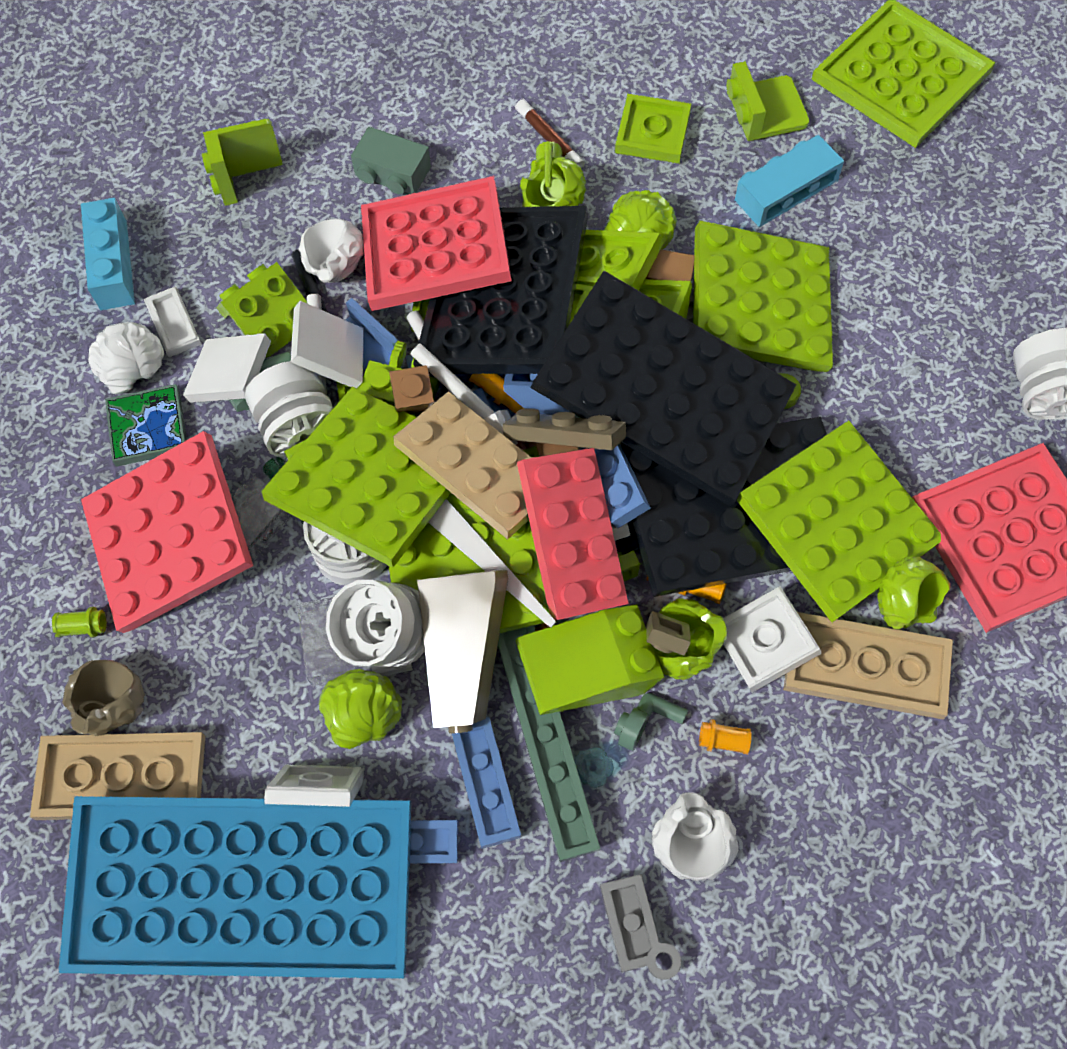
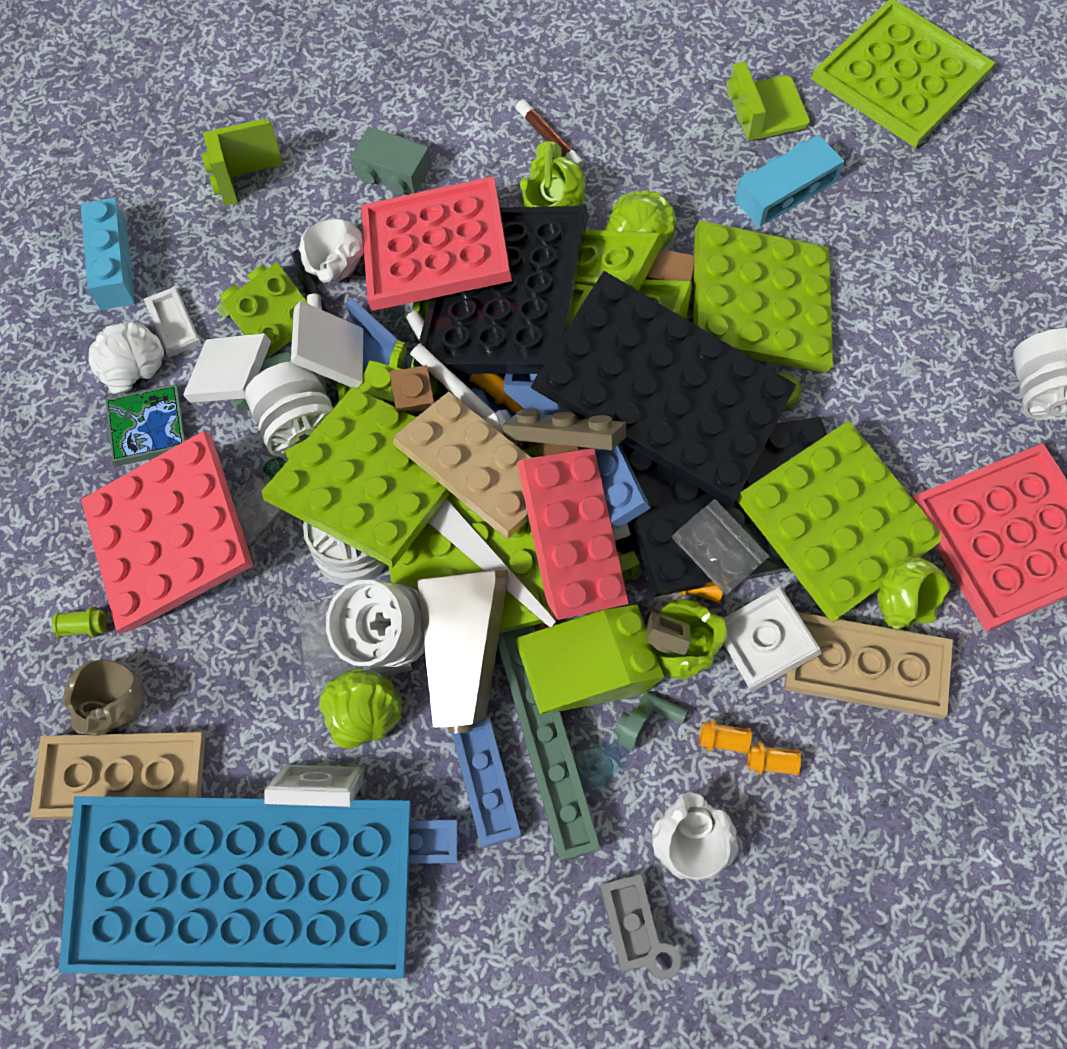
lime plate [615,93,692,164] -> none
none -> clear plate [672,499,769,596]
none -> light orange pin [747,742,801,776]

